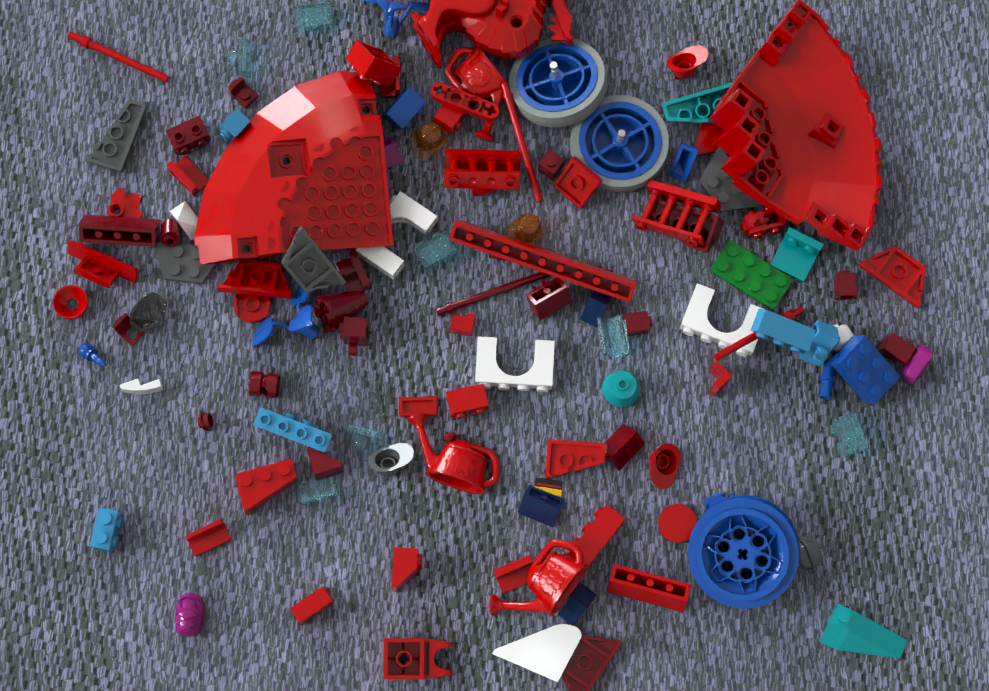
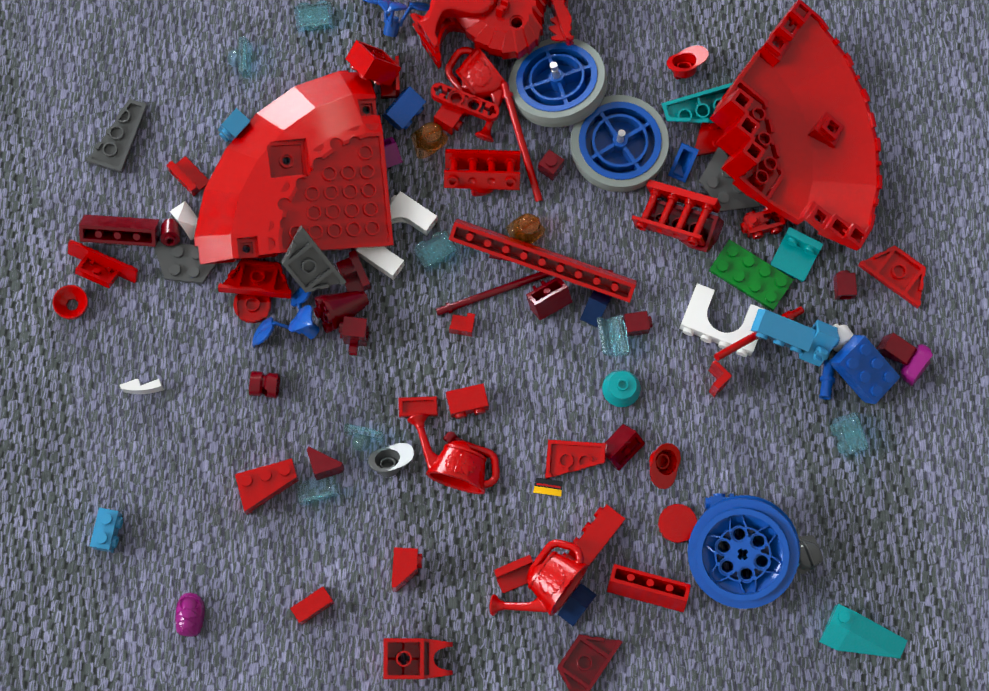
red bar [67,31,169,83] -> none
blue bar [78,343,106,367] -> none
red plate [107,188,143,218] -> none
dark red bracket [112,313,145,346] -> none
clear smoke piece [129,292,167,333] -> none
dark red brick [165,115,211,155] -> none
red panel [185,519,232,557] -> none
dark red plate [197,412,214,431] -> none
dark red bracket [228,77,259,109] -> none
dark azure bracket [254,408,332,452] -> none
white arch [475,337,555,392] -> none
white sticker [492,624,582,682] -> none
dark blue panel [518,485,565,527] -> none
red tile [553,156,603,209] -> none

